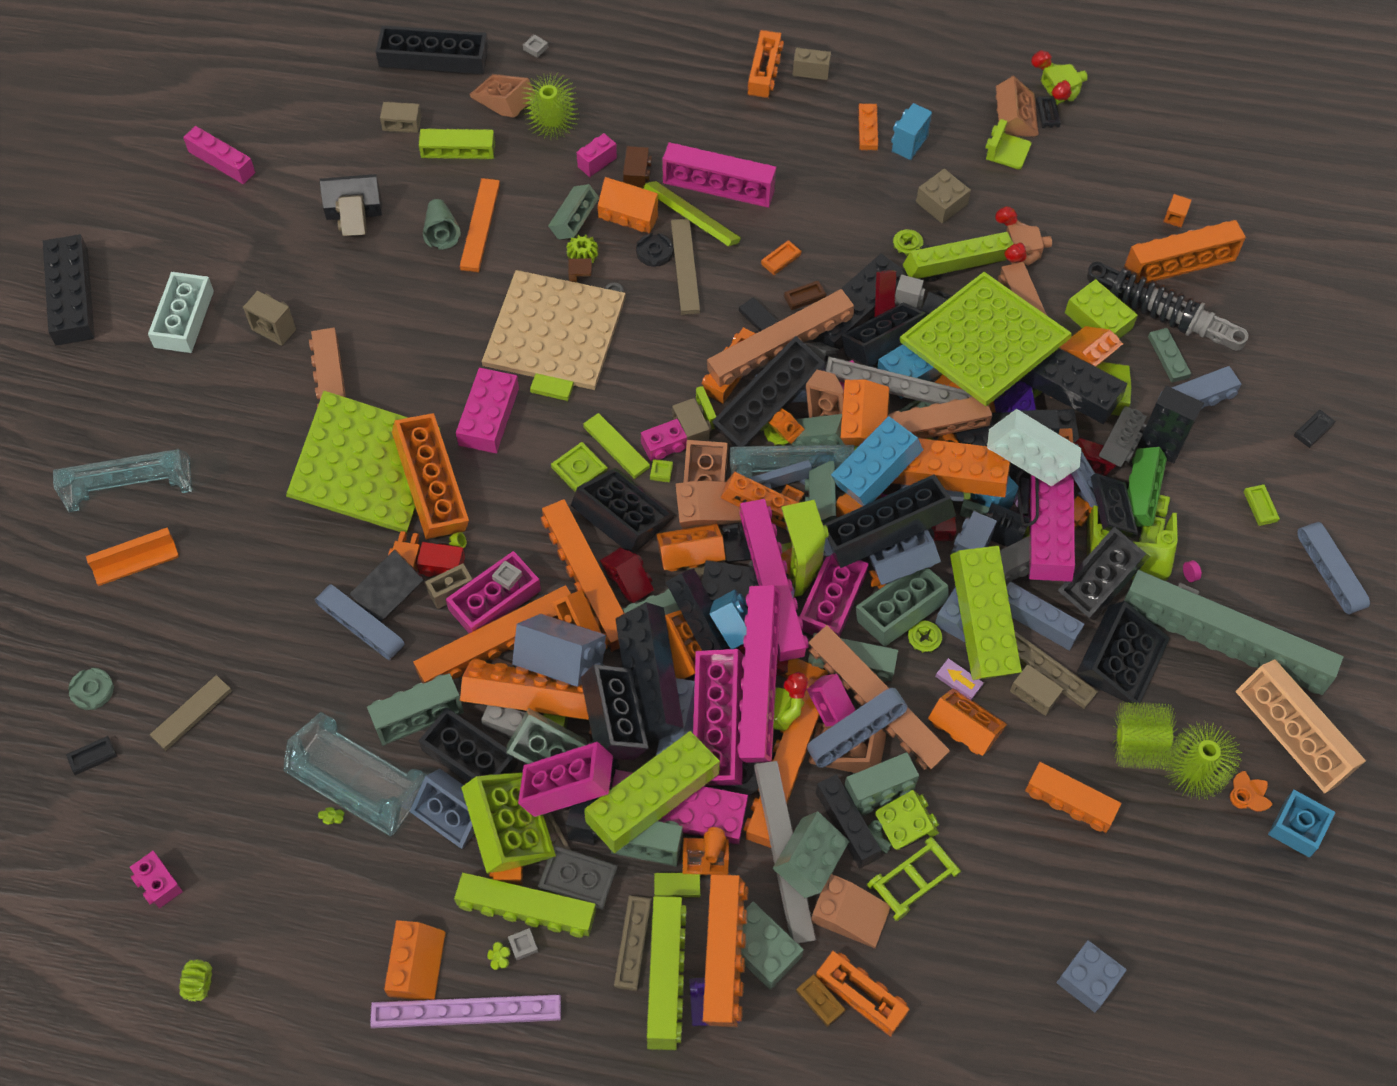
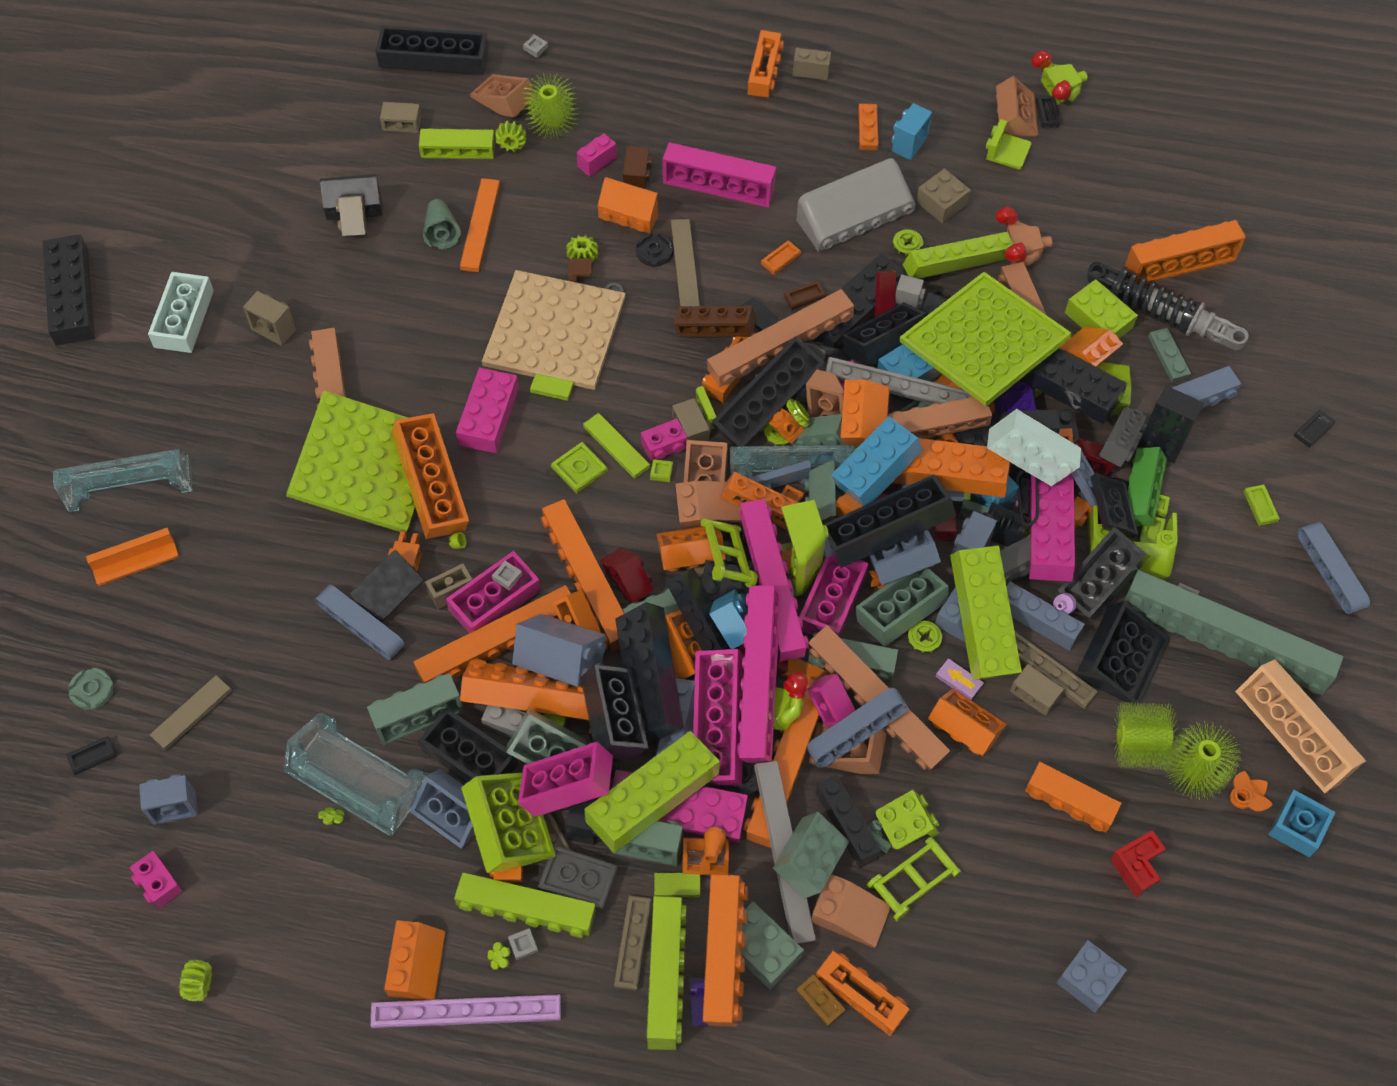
dark pink brick [183,126,255,184] -> none
red brick [417,542,465,577] -> none
sand green brick [548,184,599,239] -> none
black slope [570,468,675,553] -> none
lime tile [644,181,741,246] -> none
sand green brick [844,752,919,815] -> none
orange brick [1163,194,1192,228] -> none
dark pink tile [1183,560,1202,582] -> none
none -> sand blue brick [139,775,198,825]
none -> lime gear [495,120,526,152]
none -> reddish brown brick [673,306,757,337]
none -> lime piece [701,518,757,587]
none -> lime gear [786,399,811,427]
none -> light grey windscreen [796,158,915,252]
none -> lavender tile [1053,593,1076,614]
none -> red panel [1110,830,1166,898]

